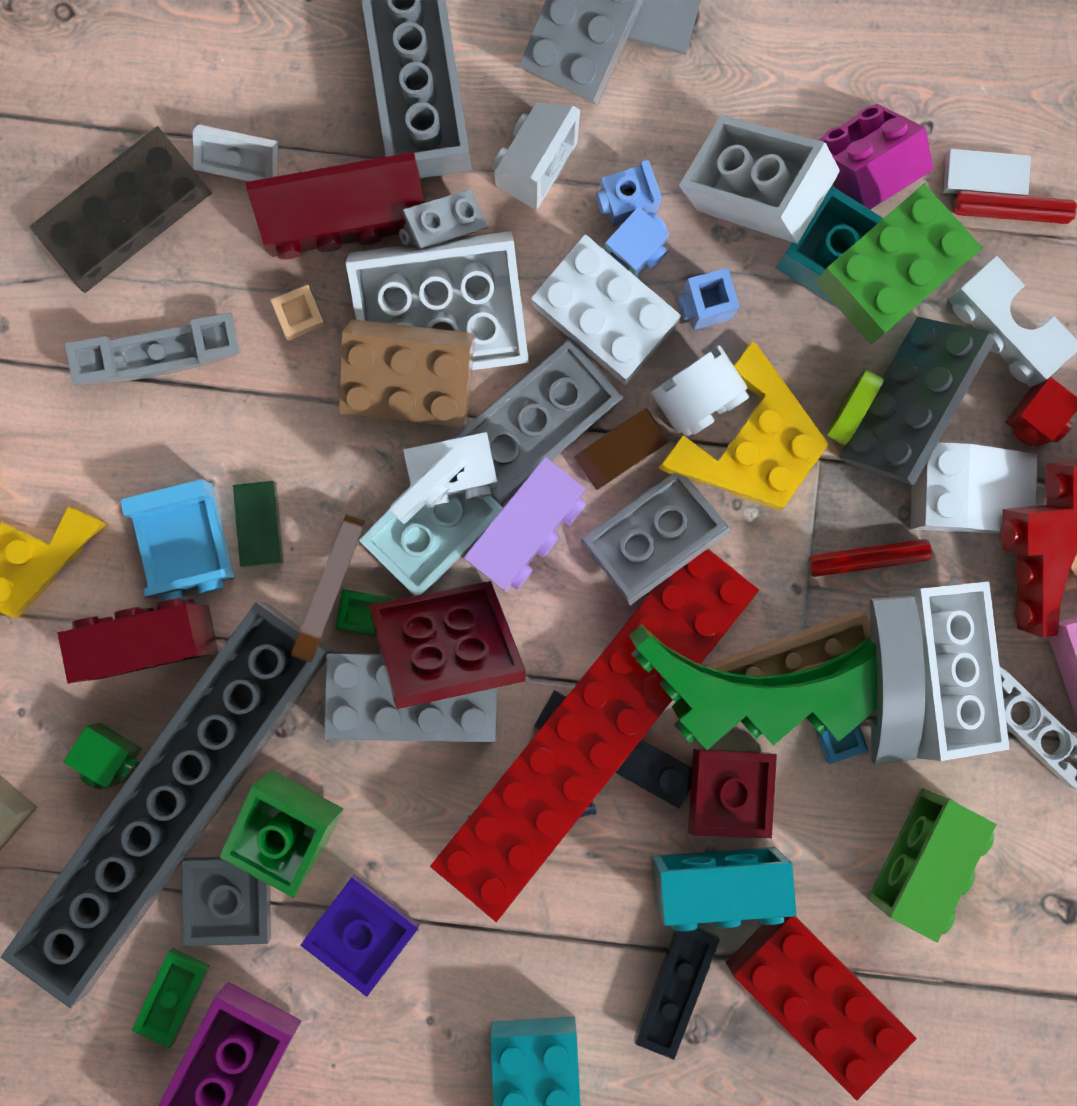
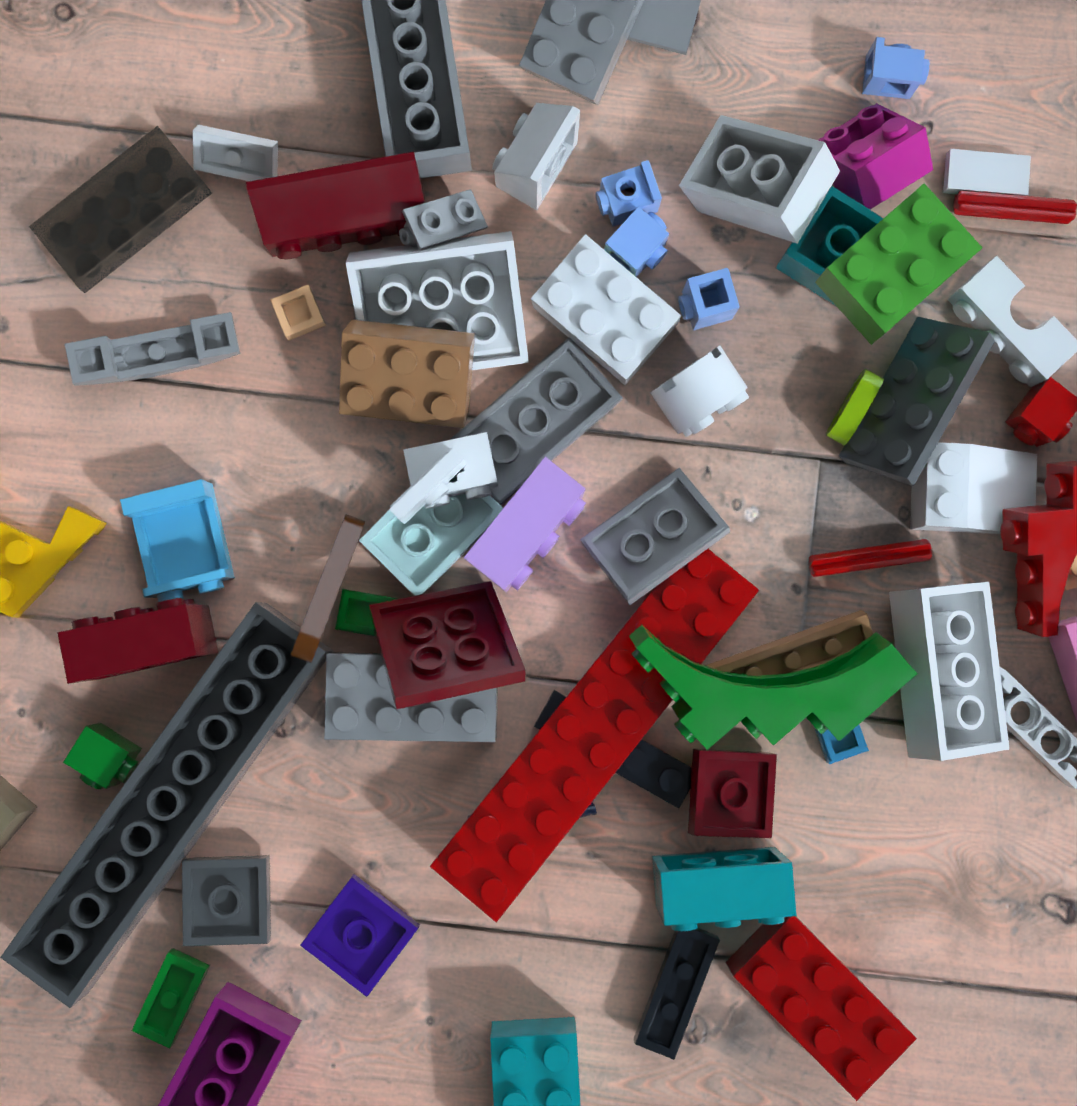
green slope [220,769,344,898] -> none
clear green tile [233,481,284,567] -> none
reddish brown slope [574,408,670,490] -> none
yellow wing [659,341,829,511] -> none
bright green brick [867,788,997,943] -> none
light grey slope [870,595,925,764] -> none
none -> light blue brick [862,37,930,99]

